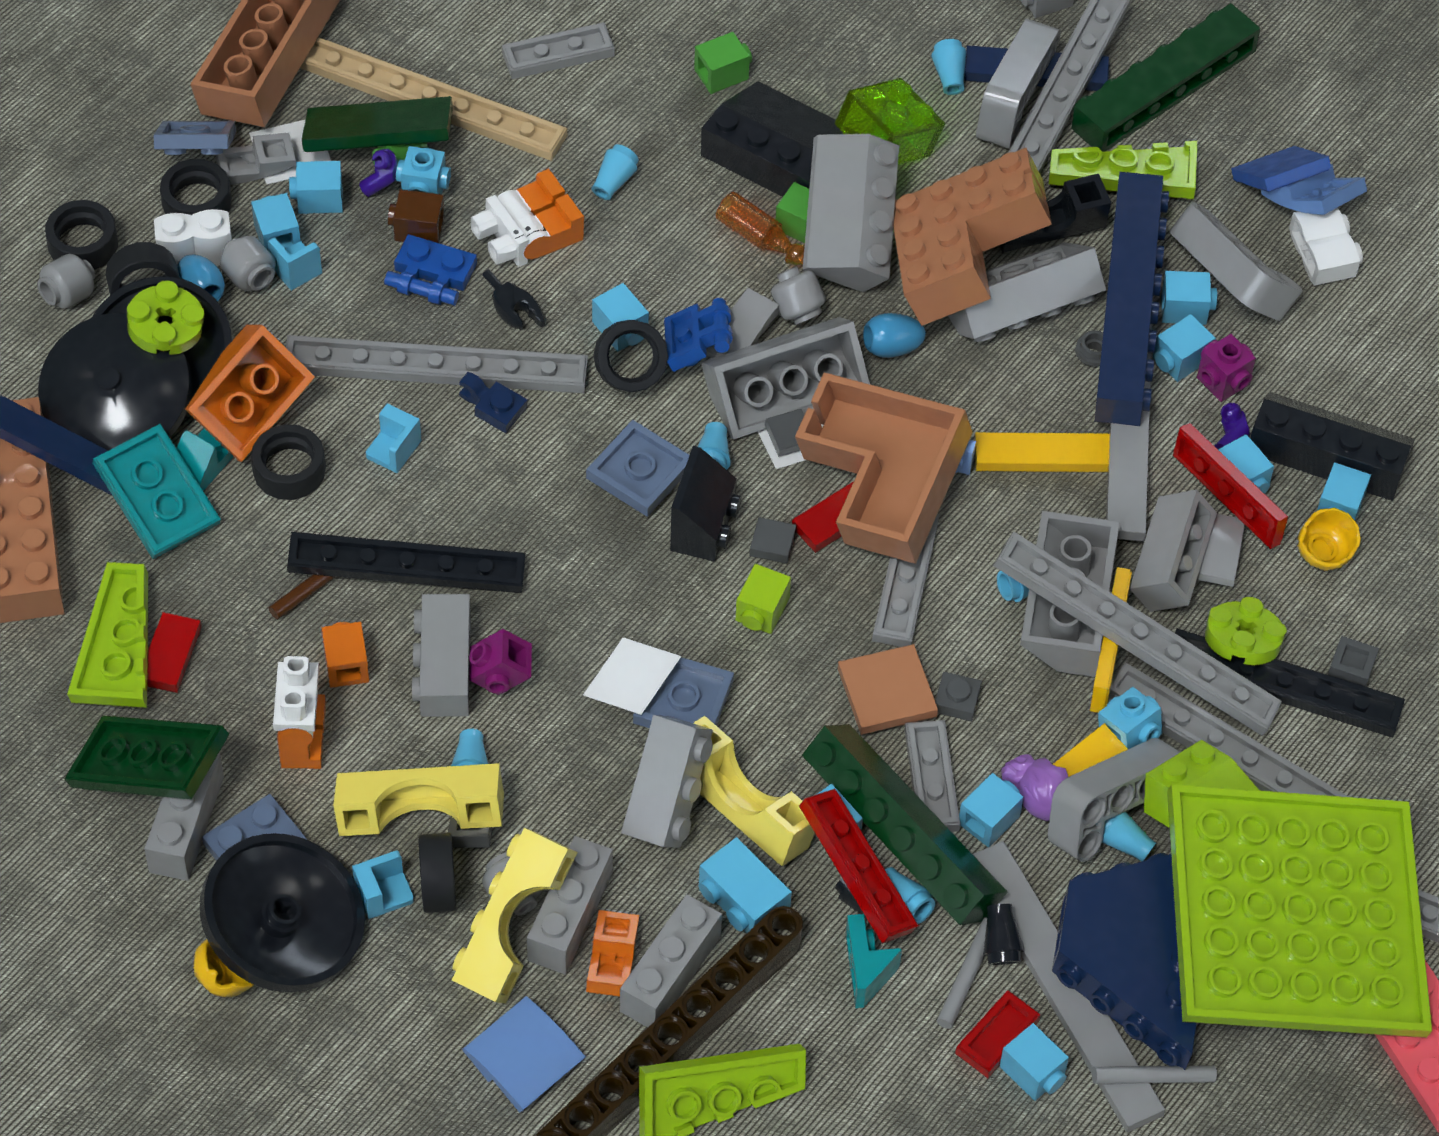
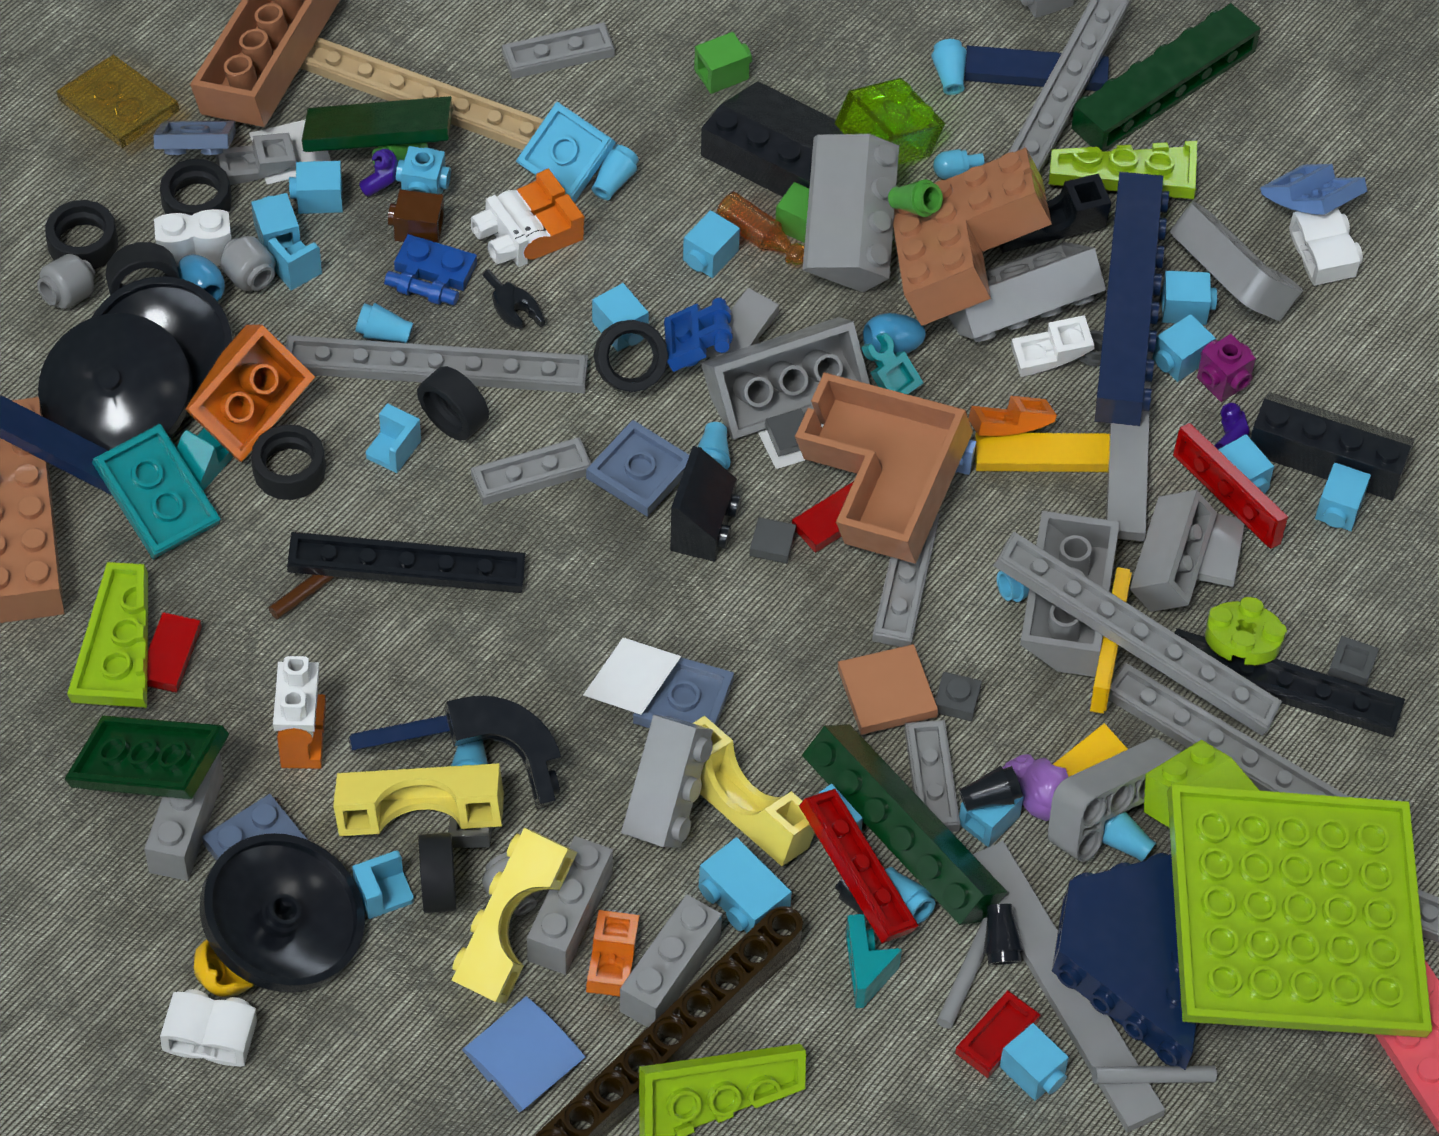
lime plate [127,280,204,355] -> none
orange brick [321,621,369,688] -> none
light grey brick [412,594,471,717] -> none
dark blue plate [459,372,528,433] -> none
magenta brick [469,629,532,695] -> none
lime brick [735,564,791,634] -> none
light grey head [771,266,826,325] -> none
light grey beam [976,19,1061,149] -> none
medium azure brick [1098,687,1162,749] -> none
blue tile [1231,146,1331,192] -> none
yellow hair [1297,508,1361,571] -> none
none -> clear yellow tile [56,54,180,148]
none -> white brick [160,989,257,1067]
none -> dark blue tile [348,715,450,752]
none -> medium azure cone [355,302,414,343]
none -> black tyre [417,366,489,441]
none -> black arch [444,695,561,810]
none -> light grey tile [471,437,591,505]
none -> medium azure tile [516,102,616,202]
none -> medium azure brick [683,210,740,279]
none -> teal plate [862,333,924,394]
none -> bright green cone [888,179,943,217]
none -> medium azure cylinder [933,149,985,180]
none -> black cone [959,766,1023,812]
none -> orange slope [968,396,1057,436]
none -> white slope [1011,315,1094,377]

